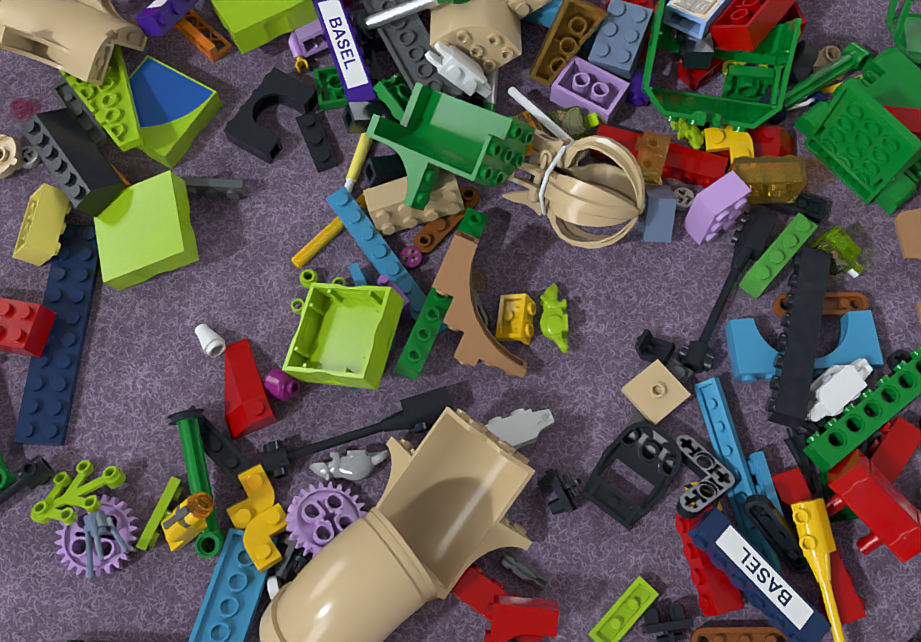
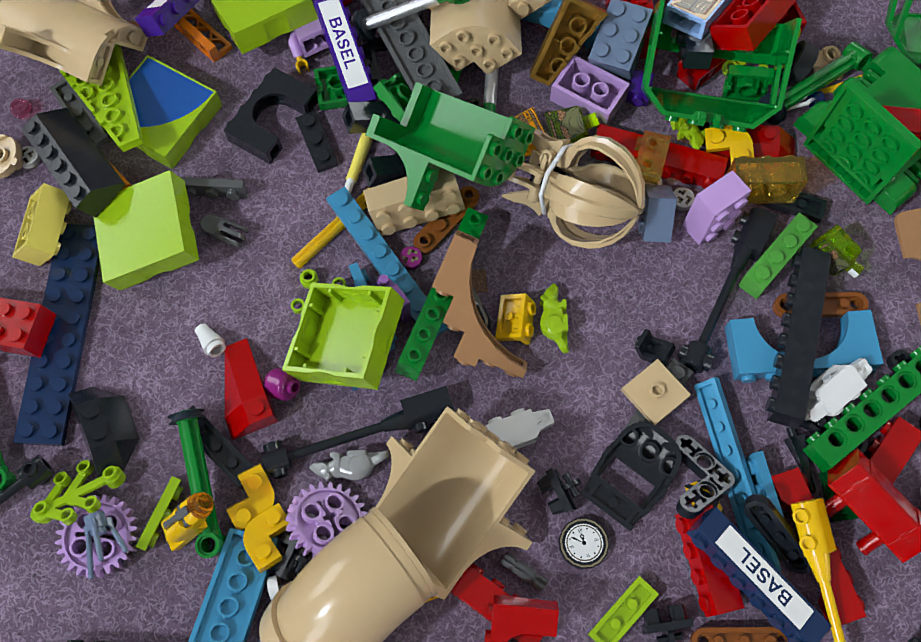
white hinge [425,41,492,98] -> none
white piece [508,87,589,160] -> none
none -> black wedge [68,387,140,478]
none -> dark grey arm [199,214,250,249]
none -> tile [558,518,609,570]

